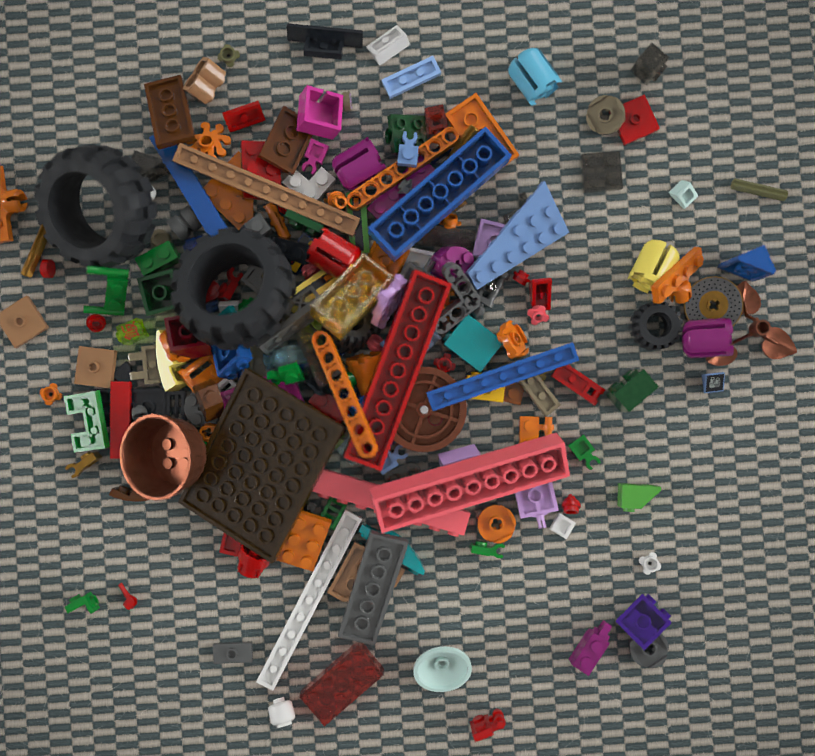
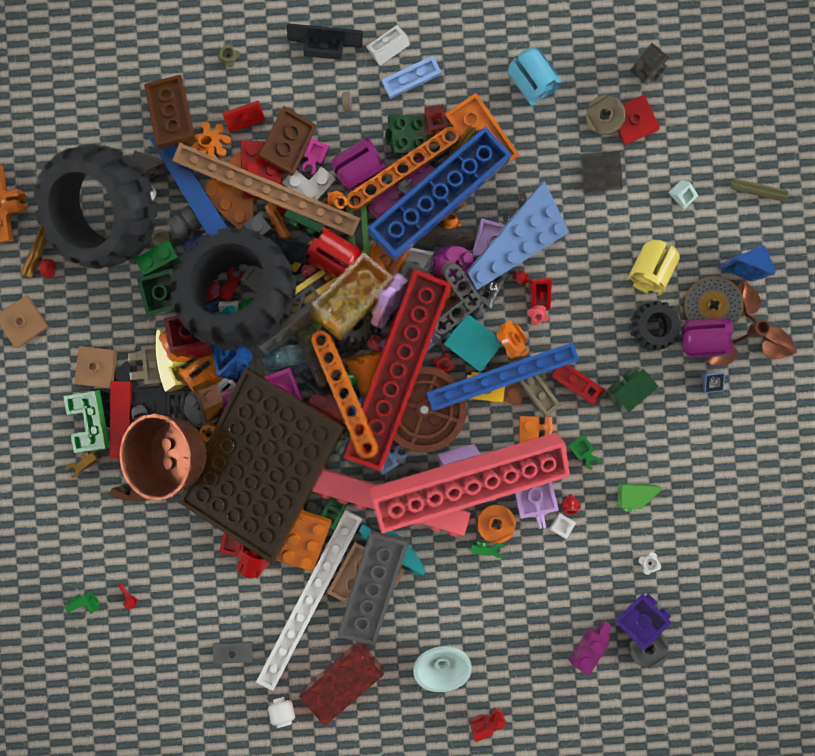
orange plate [40,383,63,405] -> none
green plate [83,266,129,316] -> none
red plate [86,314,106,332] -> none
clear neon green brick [116,318,149,346] -> none
medium nougat brick [183,57,226,105] -> none
green plate [267,362,304,385] -> none
dark pink piece [297,85,343,140] -> none
medium blue plate [397,131,419,168] -> none
orange plate [651,247,704,304] -> none

